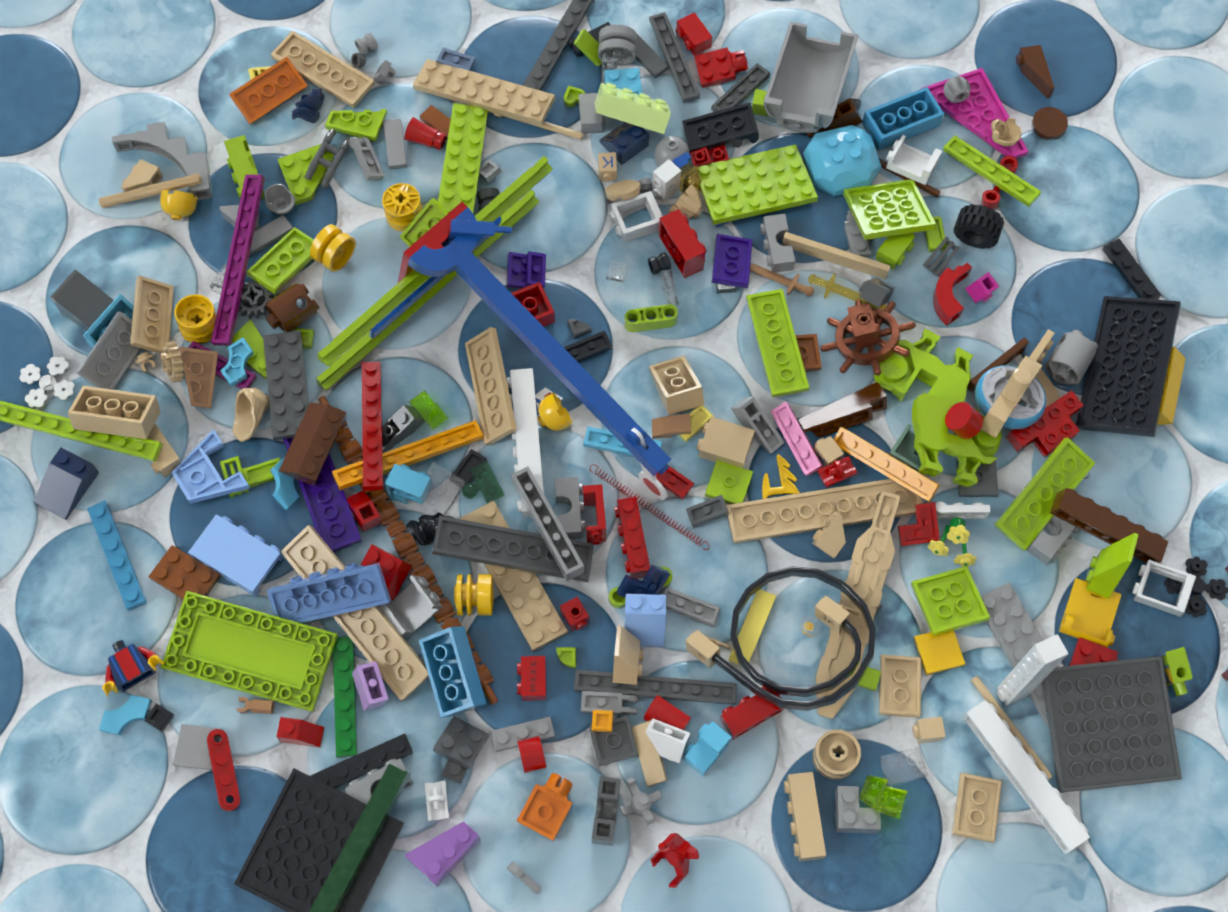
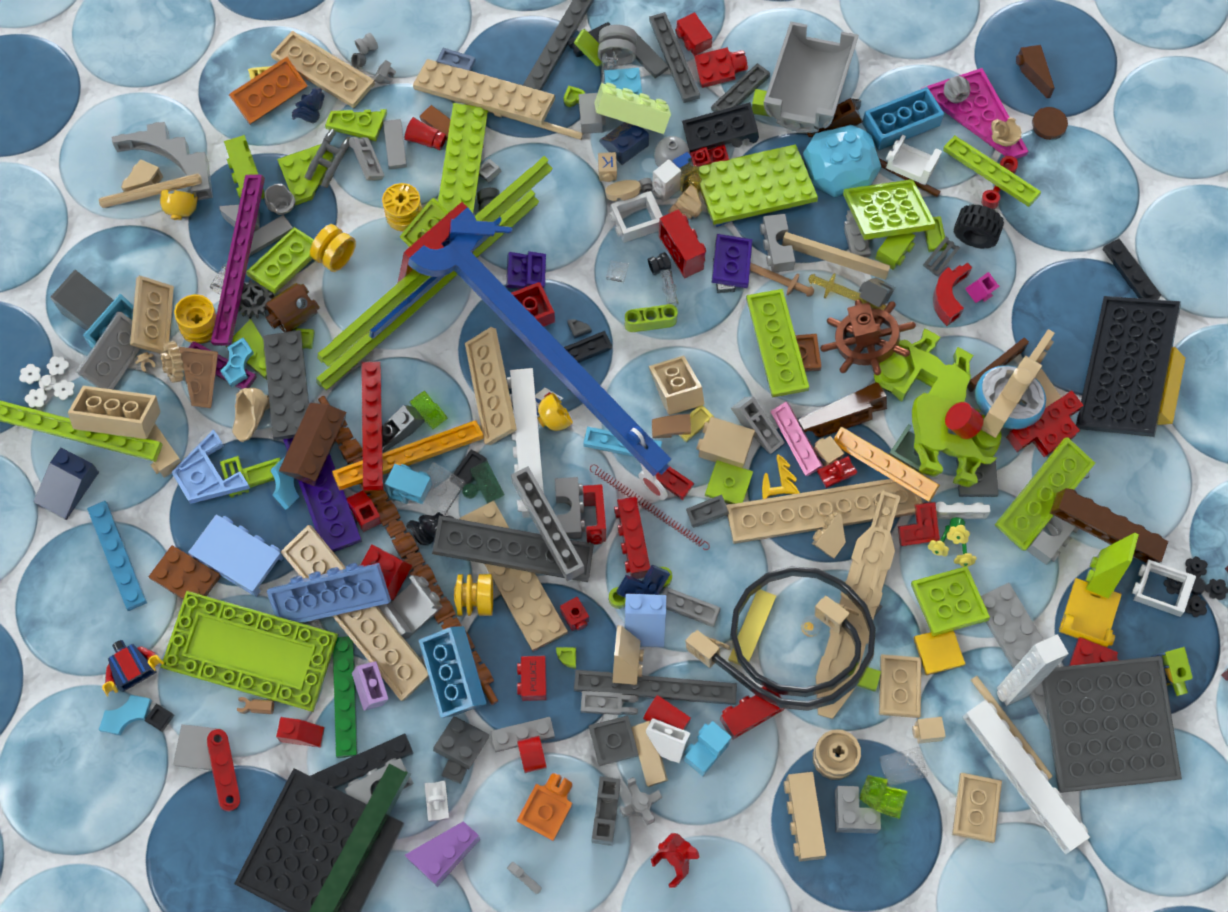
light orange tile [592,710,613,733] -> none
light grey cylinder [1045,330,1098,385] -> none

